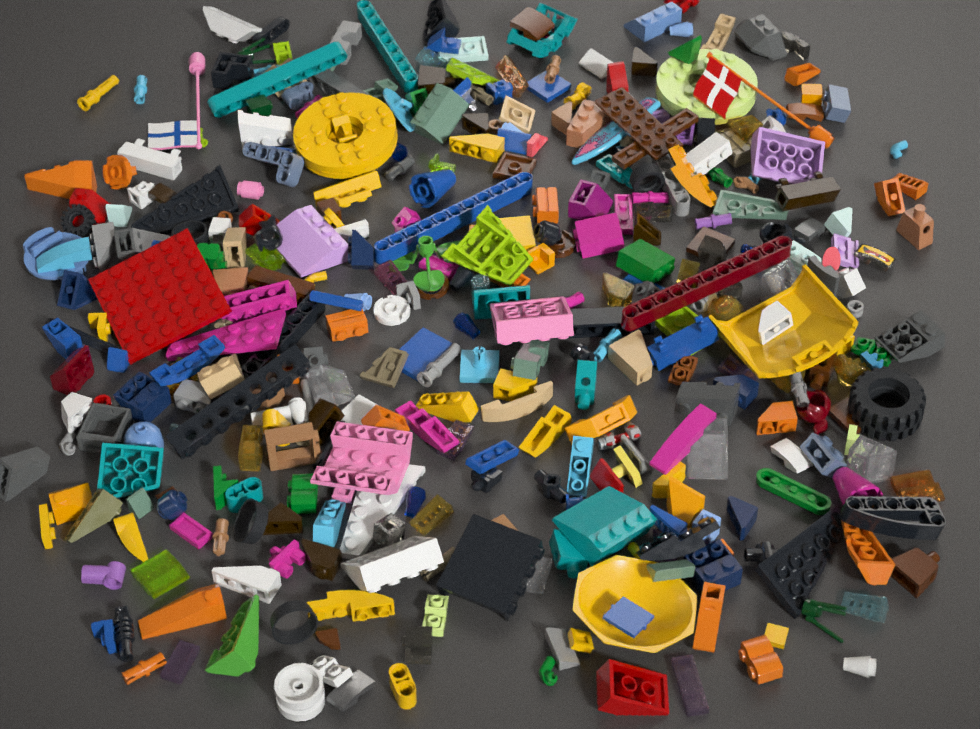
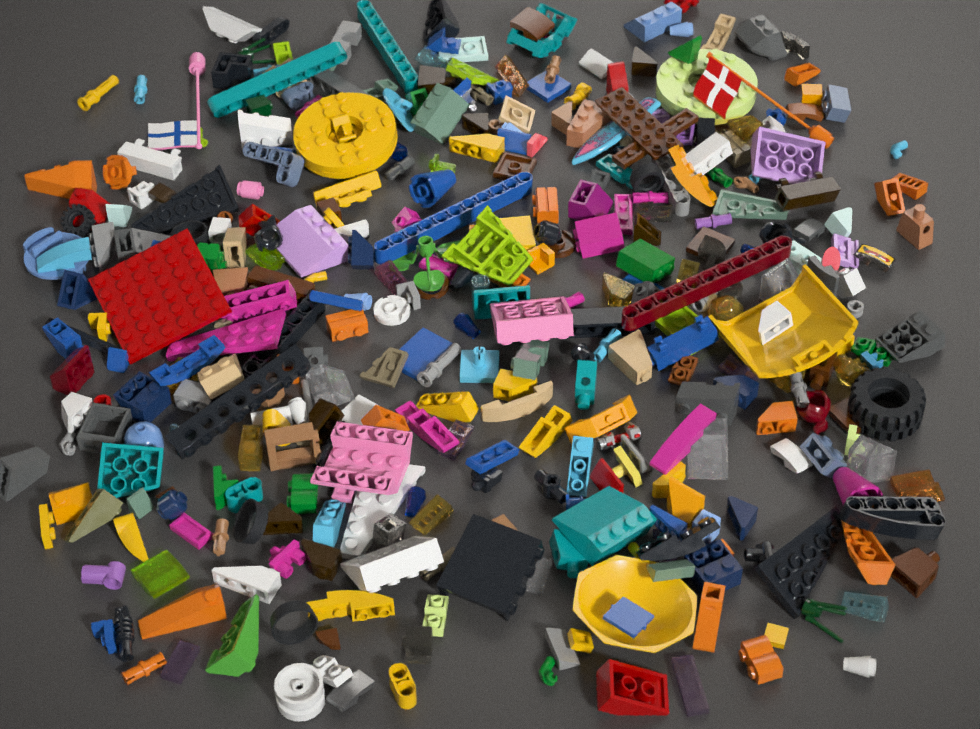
green plate [756,468,831,515] -> none

